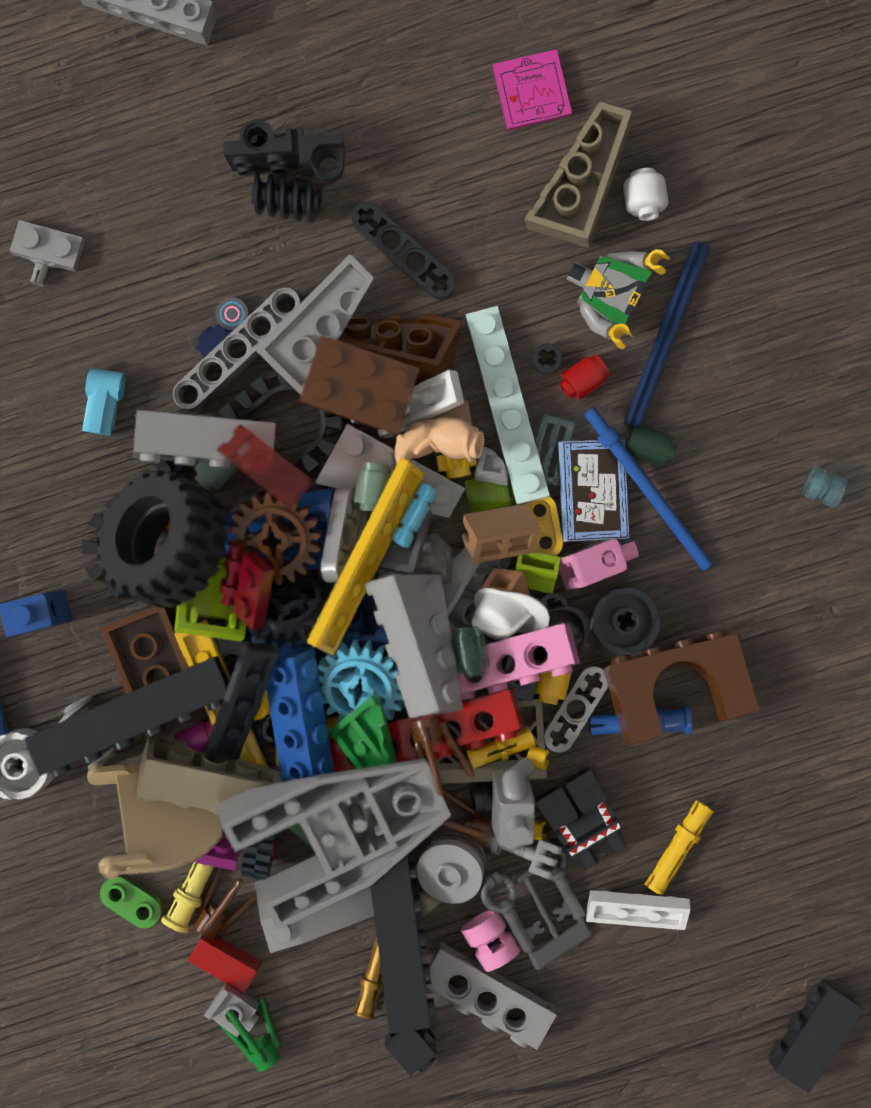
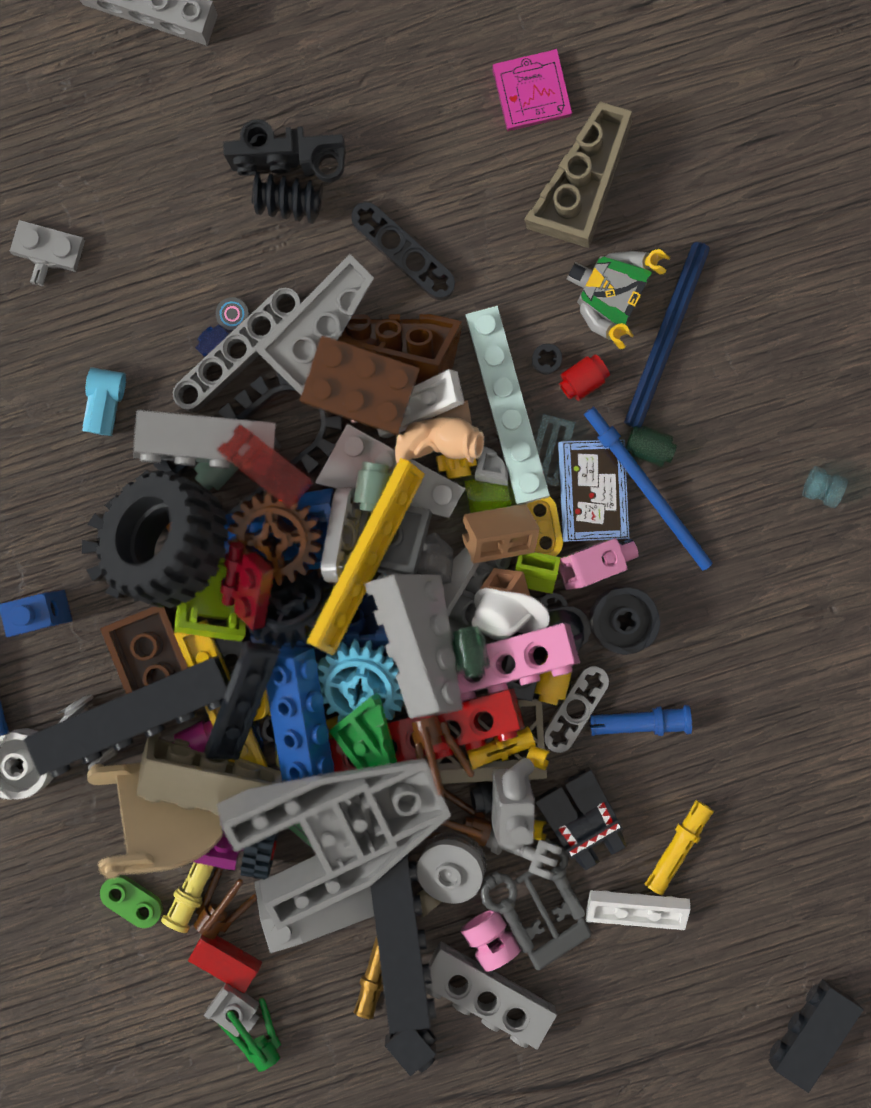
medium azure axle [392,483,437,548] -> none
reddish brown arch [603,630,760,747] -> none
white head [623,168,669,221] -> none

